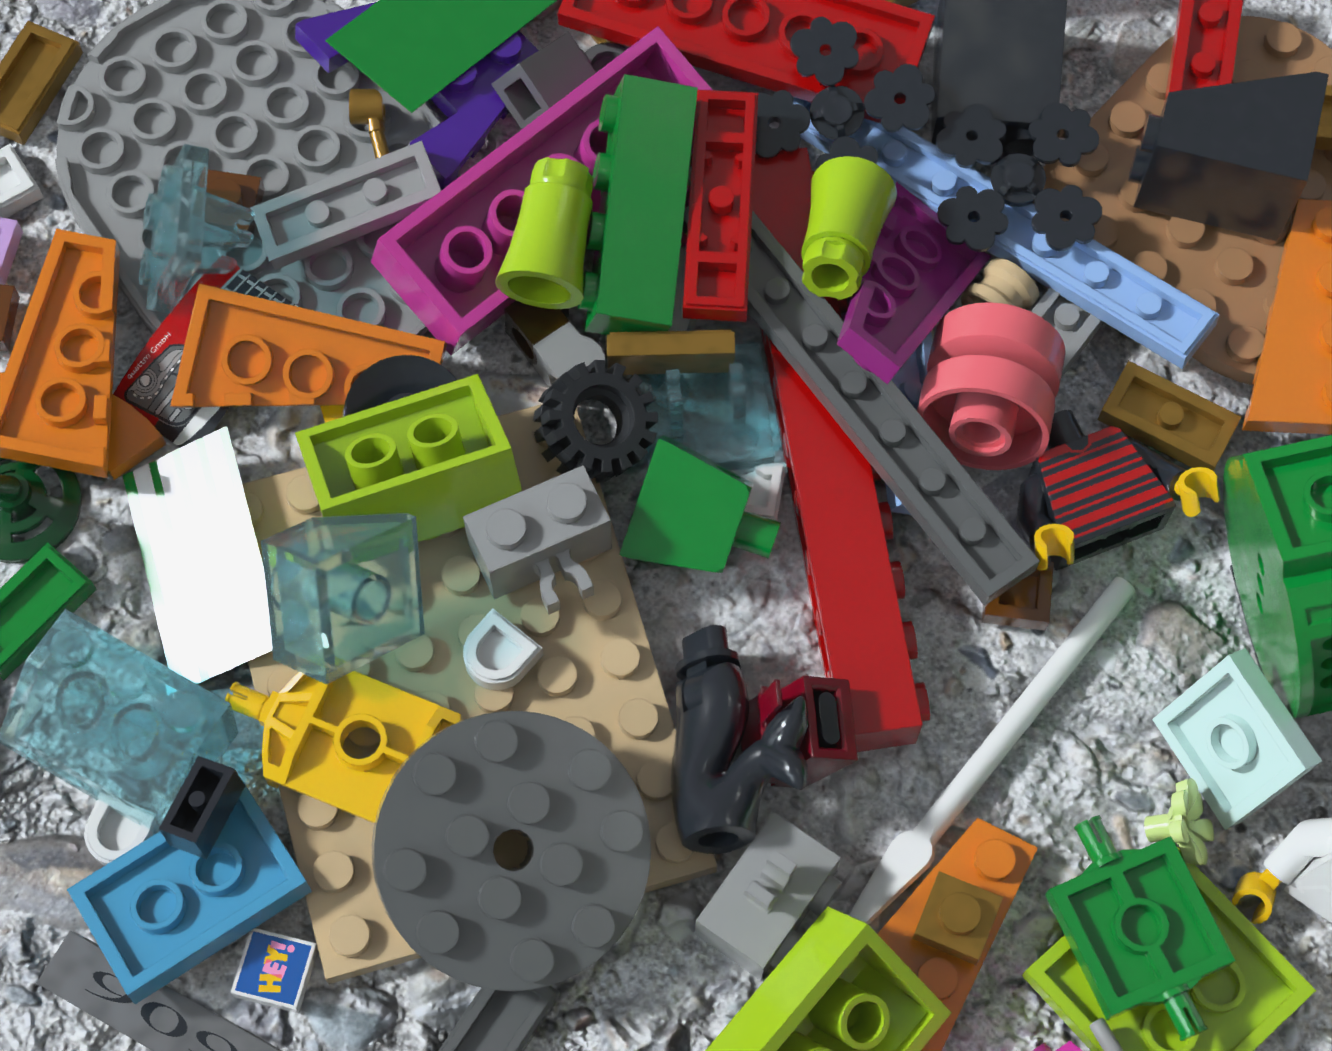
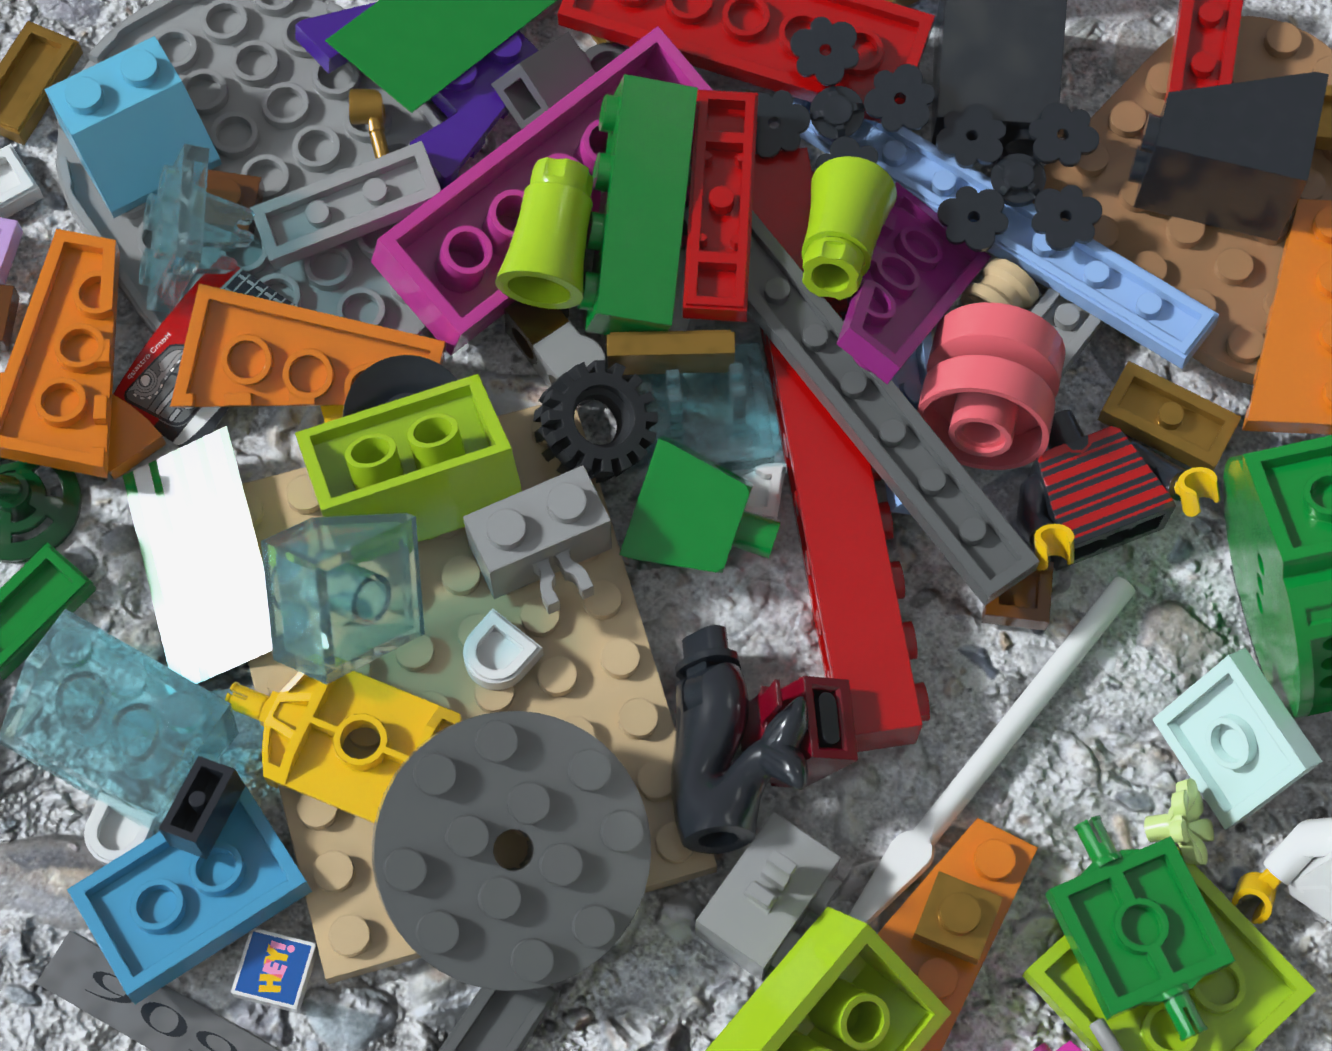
none -> medium azure slope [44,36,222,218]

